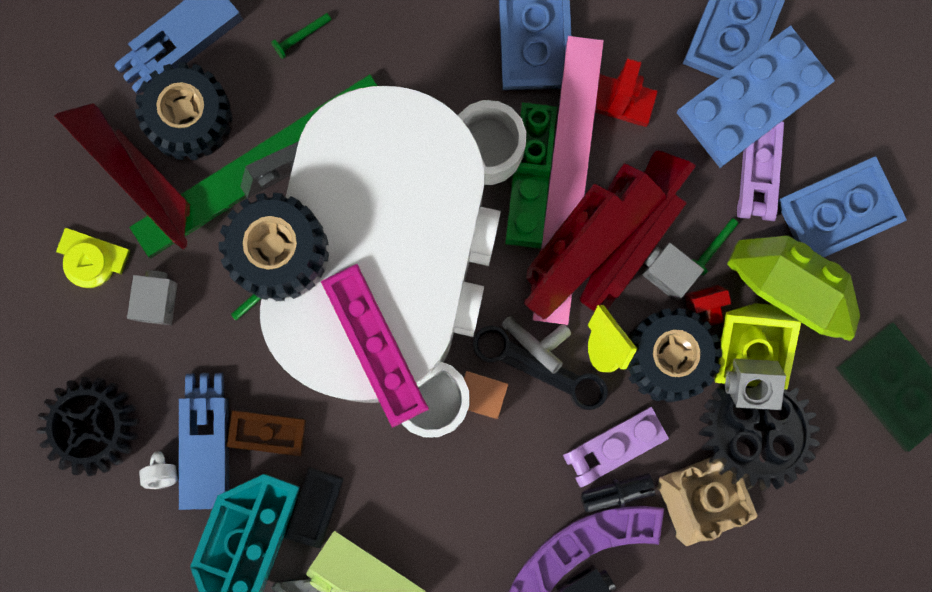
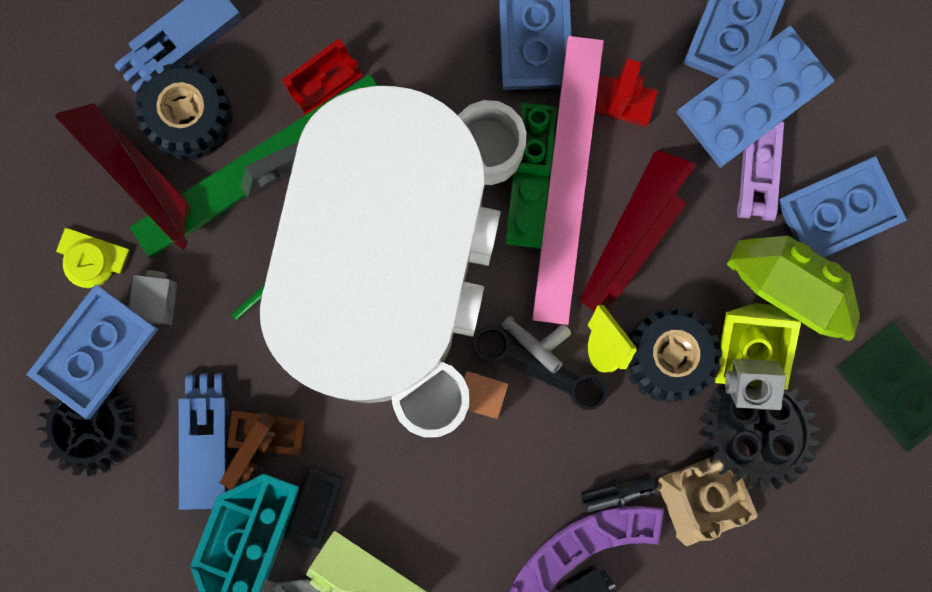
white tile [139,451,178,489] -> none
black wheel [218,192,329,301] -> none
green pin [271,13,332,59] -> none
dark pink tile [321,264,429,428] -> none
dark red wedge [524,163,667,319] -> none
lavender plate [563,407,669,487] -> none
light grey brick [642,243,704,301] -> none
red tile [684,285,731,326] -> none
green pin [691,218,739,276] -> none
none -> medium blue plate [26,284,158,419]
none -> reddish brown plate [219,412,276,490]
none -> red hinge [281,38,363,115]

